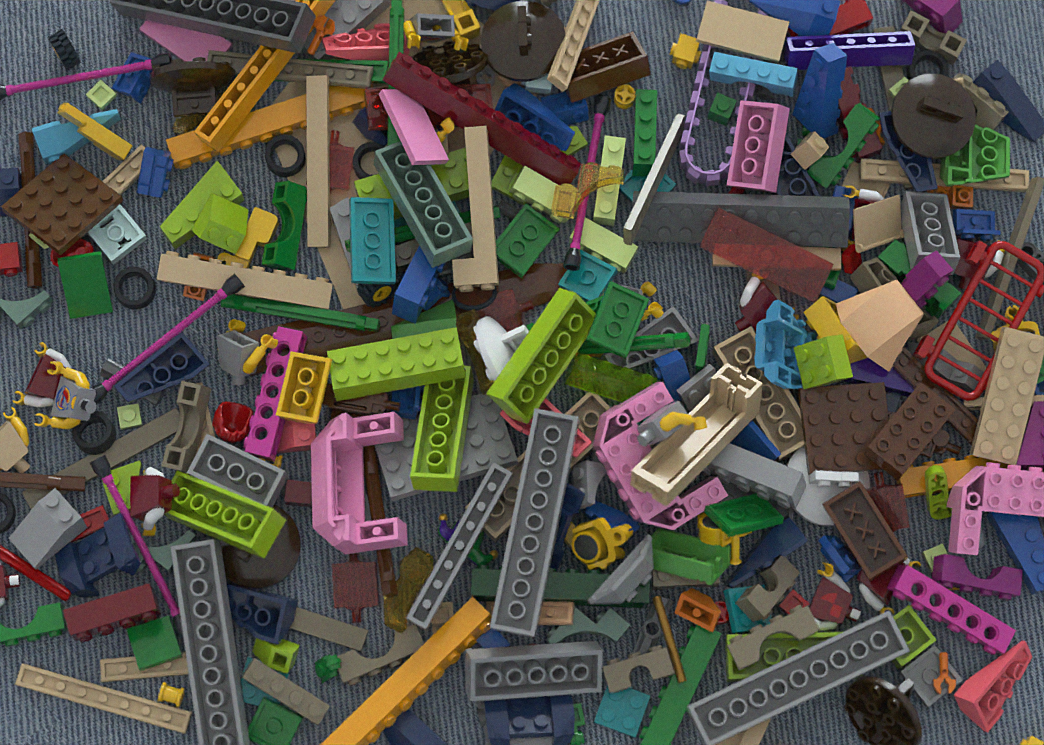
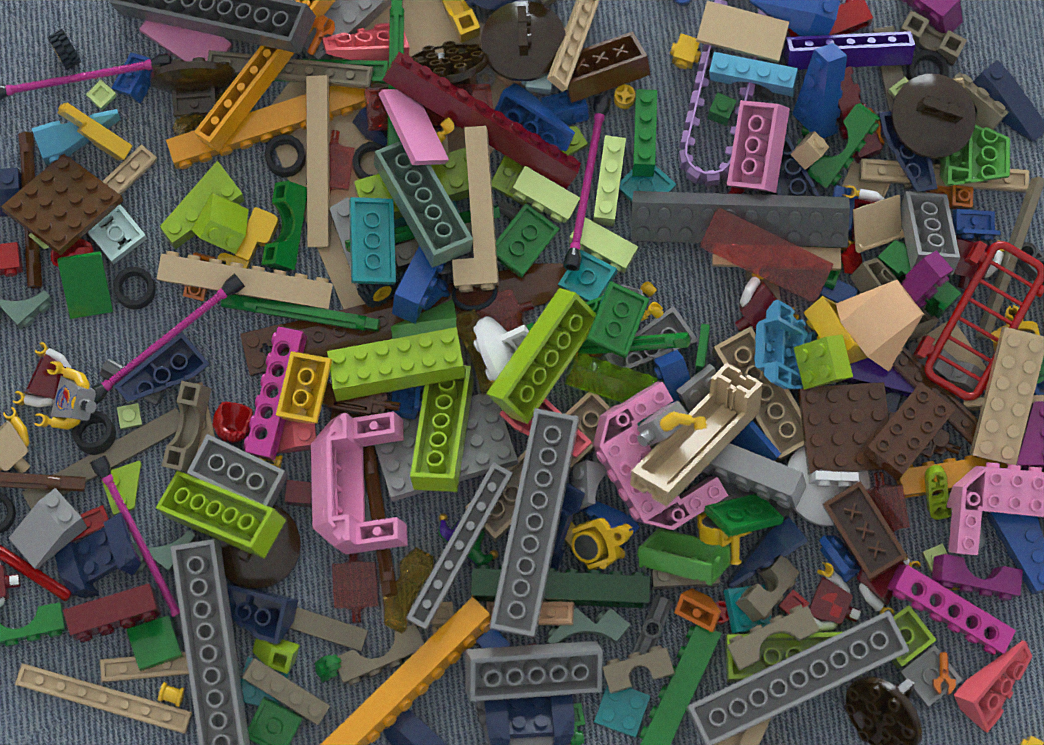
dark red torso [130,467,180,536] -> none
blue brick [137,147,174,198] -> none
light grey torso [217,319,278,385] -> none
torso [404,13,469,51] -> none
clear yellow arch [551,162,625,219] -> none
light grey wedge [587,534,653,605] -> none
tile [623,114,685,245] -> none
pearl gold bar [652,596,687,683] -> none

